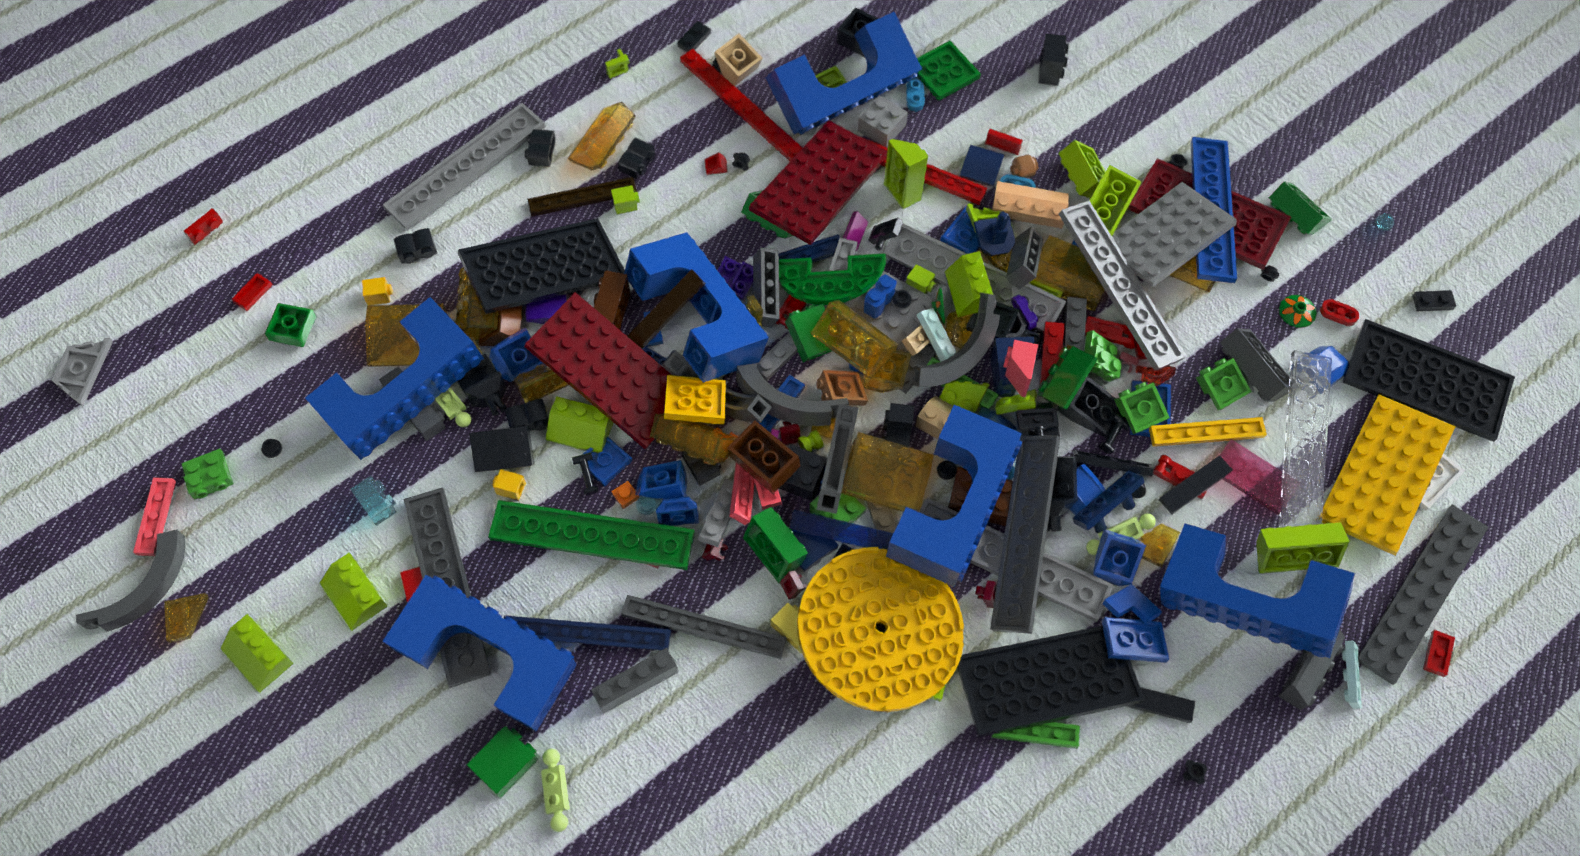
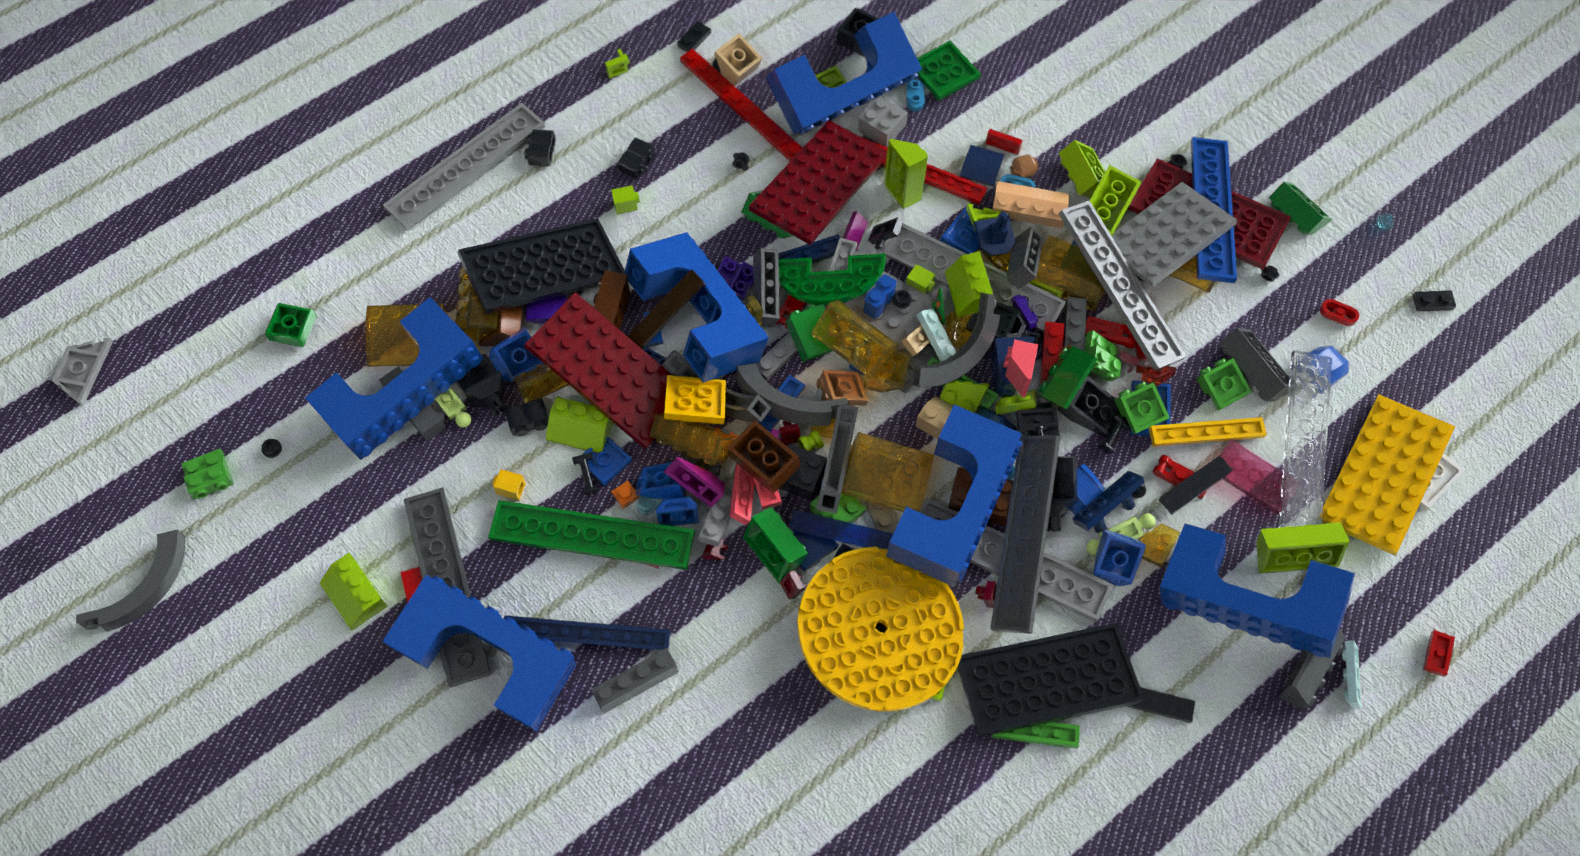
coral plate [133,478,176,556] -> none
clear yellow wing [165,593,208,643] -> none
red plate [183,208,223,245] -> none
lime slope [220,614,294,693] -> none
red tile [231,273,273,311] -> none
clear light blue brick [350,476,397,526] -> none
yellow brick [362,277,393,305] -> none
black brick [393,228,437,264] -> none
green brick [467,726,539,799] -> none
black slope [469,425,535,472] -> none
dark brown tile [527,177,637,217] -> none
yellowish green plate [541,749,569,832] -> none
clear yellow slope [568,102,636,171] -> none
dark grey plate [621,595,787,659] -> none
red slope [704,152,728,175] -> none
light yellow brick [771,602,802,653] -> none
black brick [881,403,914,458] -> none
black plate [937,460,957,480] -> none
black brick [1038,34,1069,86] -> none
black tile [1072,450,1154,476] -> none
blue tile [1102,617,1170,663] -> none
blue tile [1103,584,1162,624] -> none
black plate [1183,760,1207,785] -> none
green dish [1279,295,1317,328] -> none
black plate [1342,319,1515,442] -> none
dark grey plate [1358,505,1488,685] -> none
none -> magenta slope [664,457,725,507]

